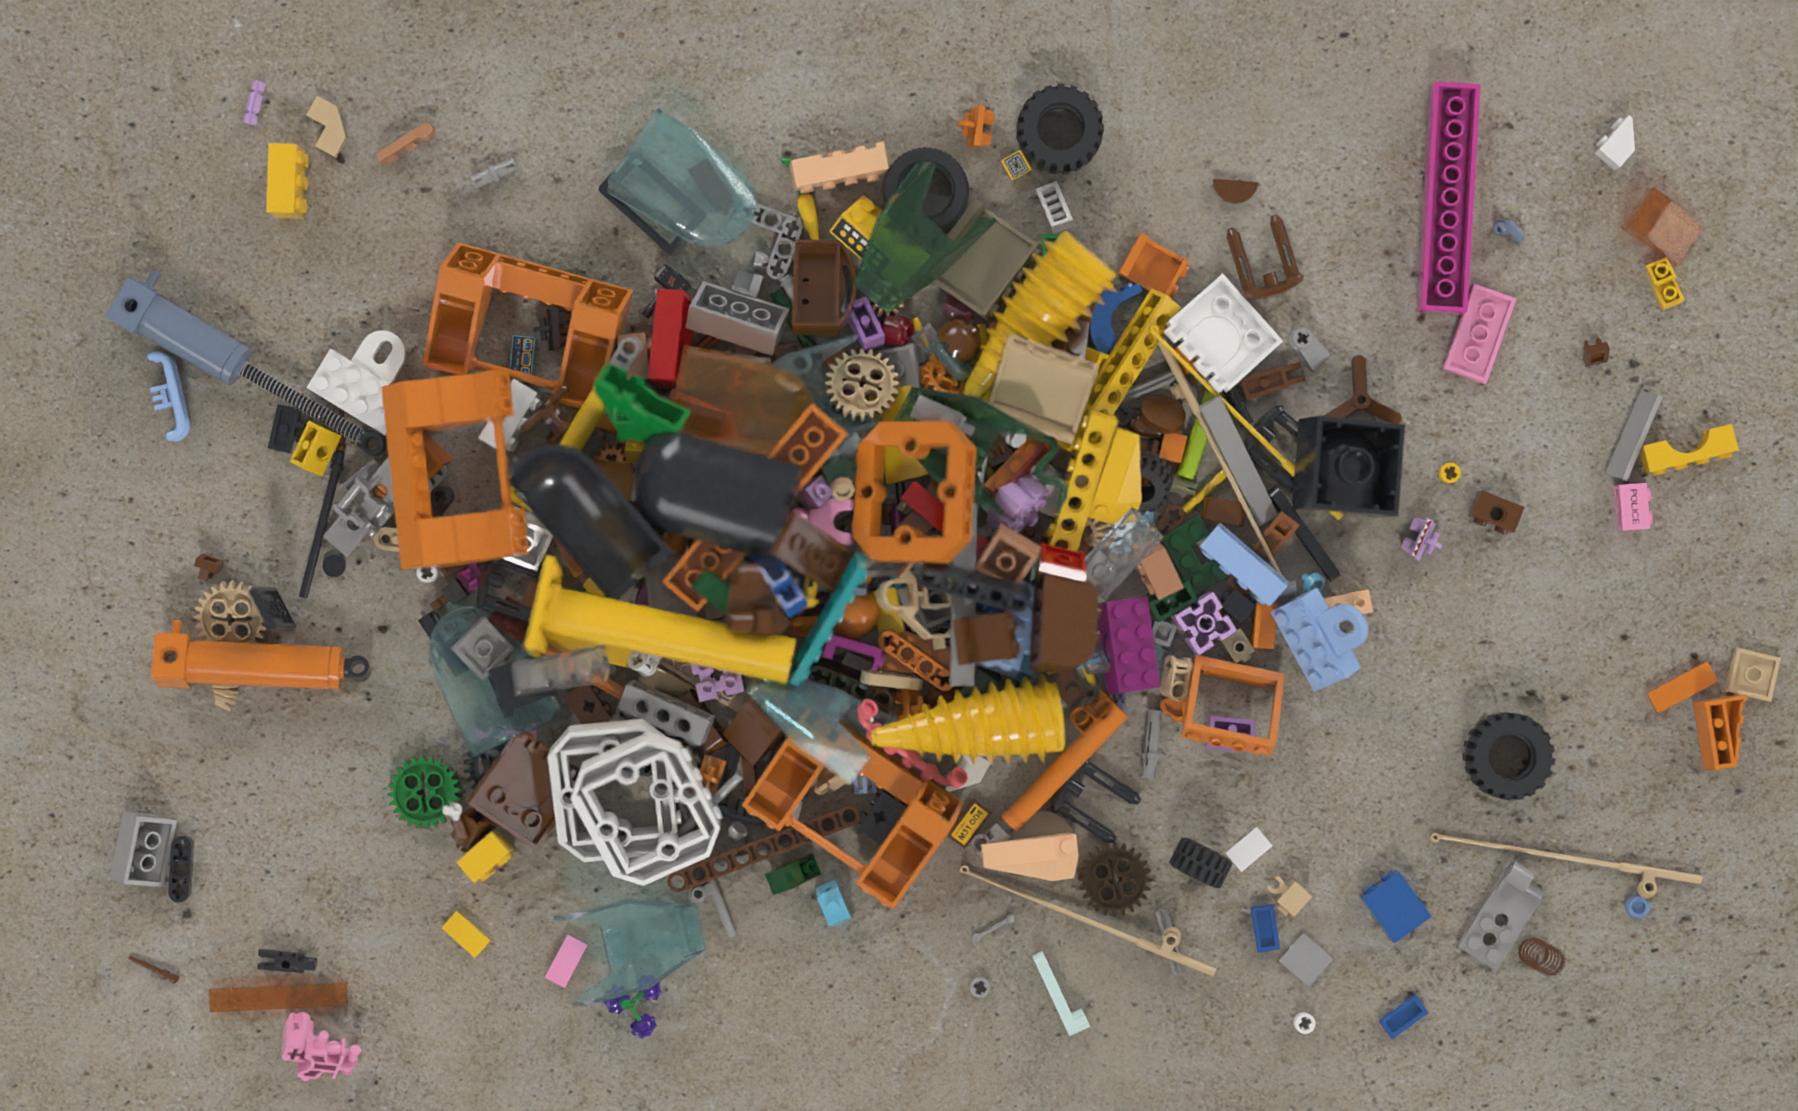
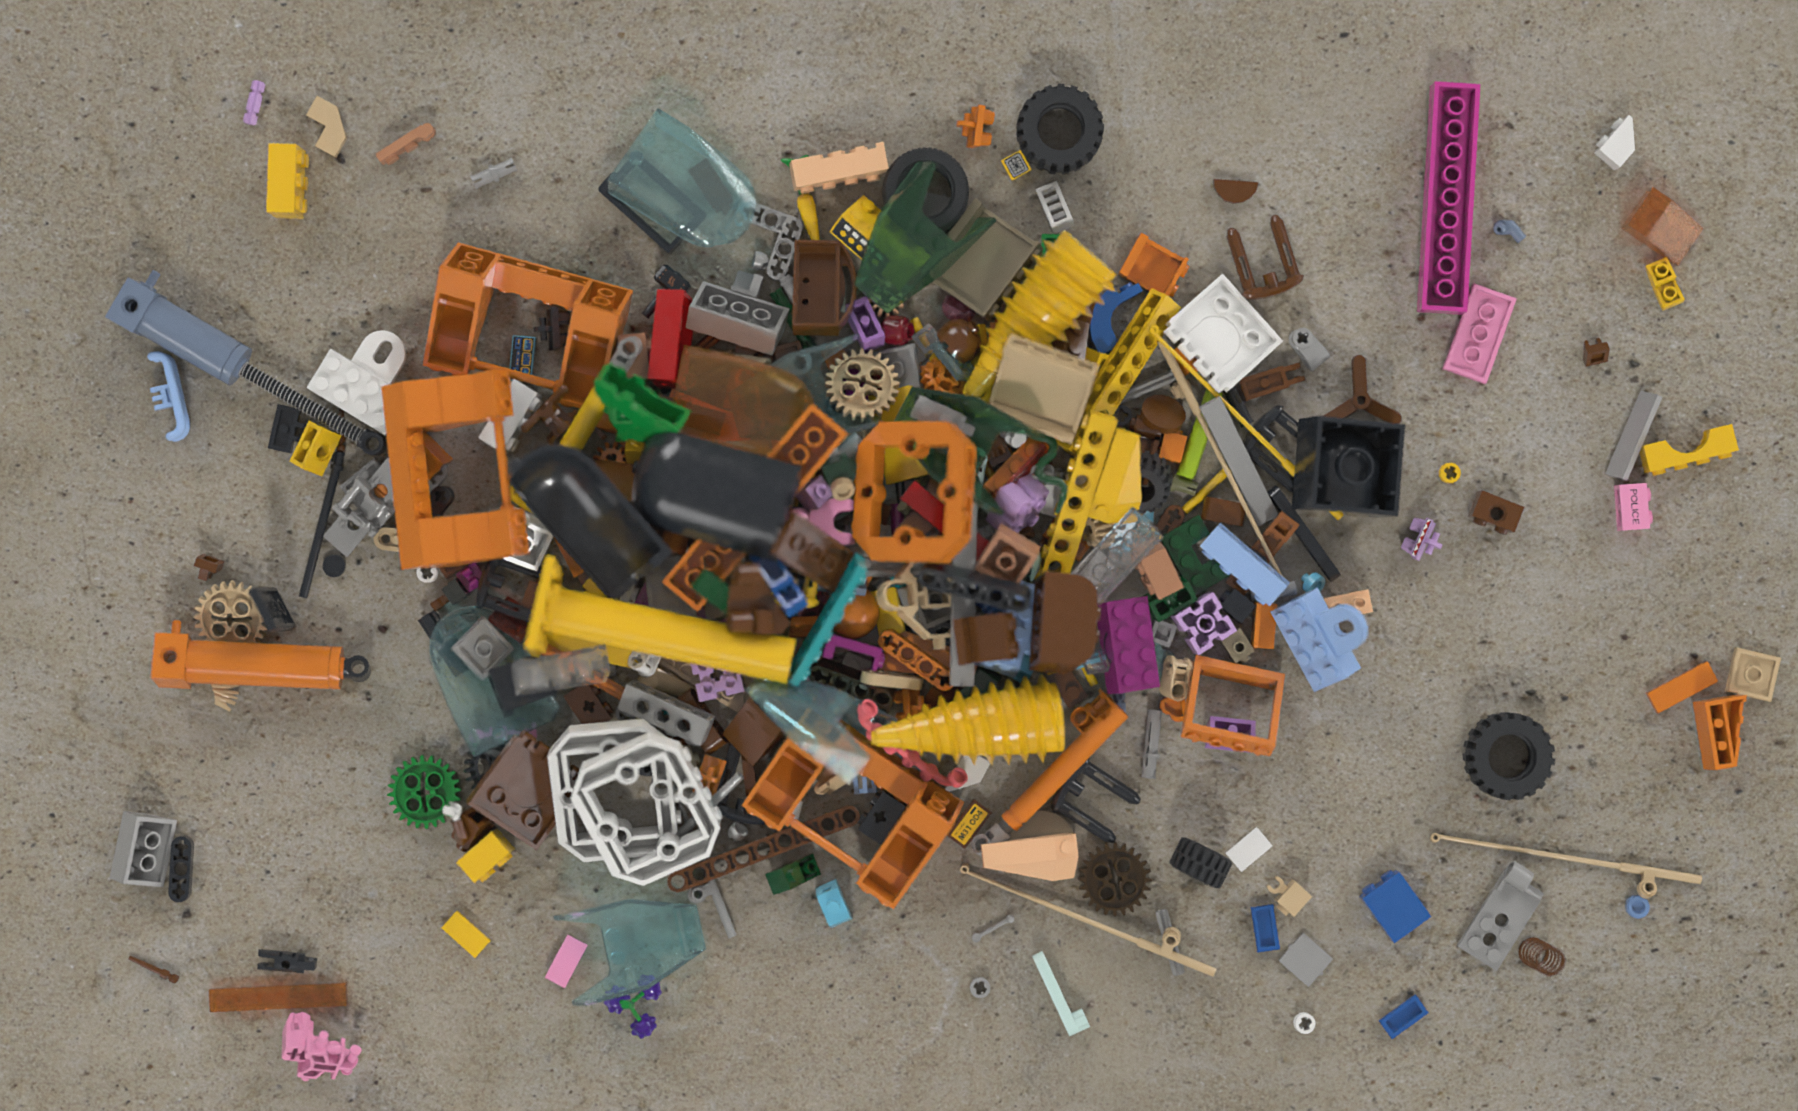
red tile [1039,543,1087,581] -> none

